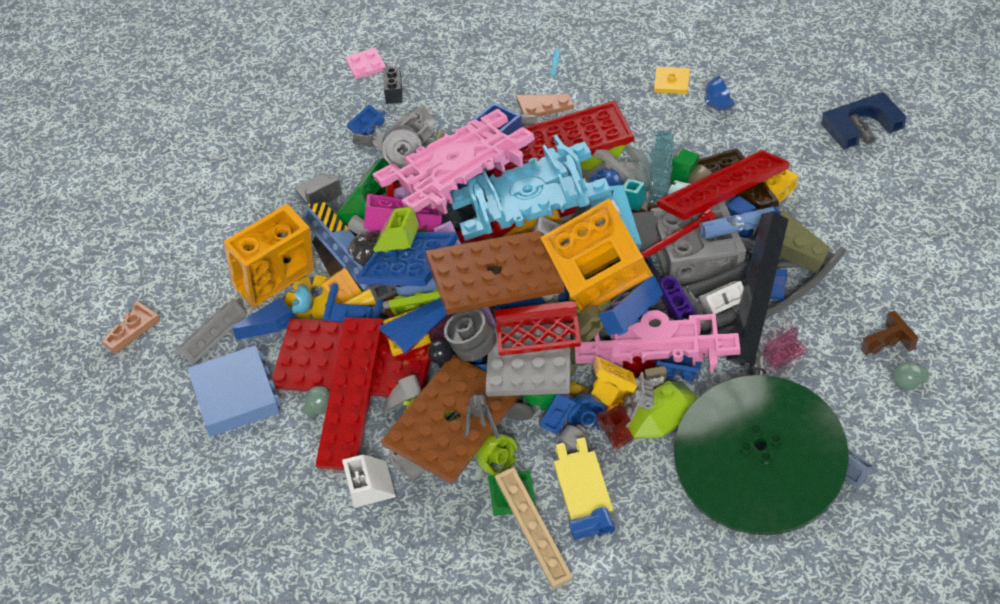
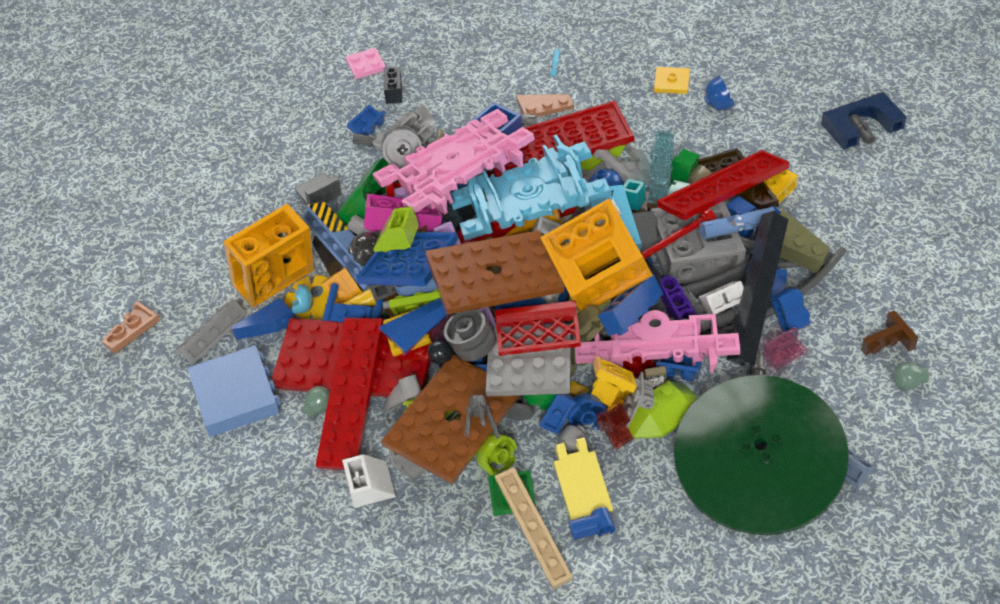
none -> blue brick [771,288,810,334]

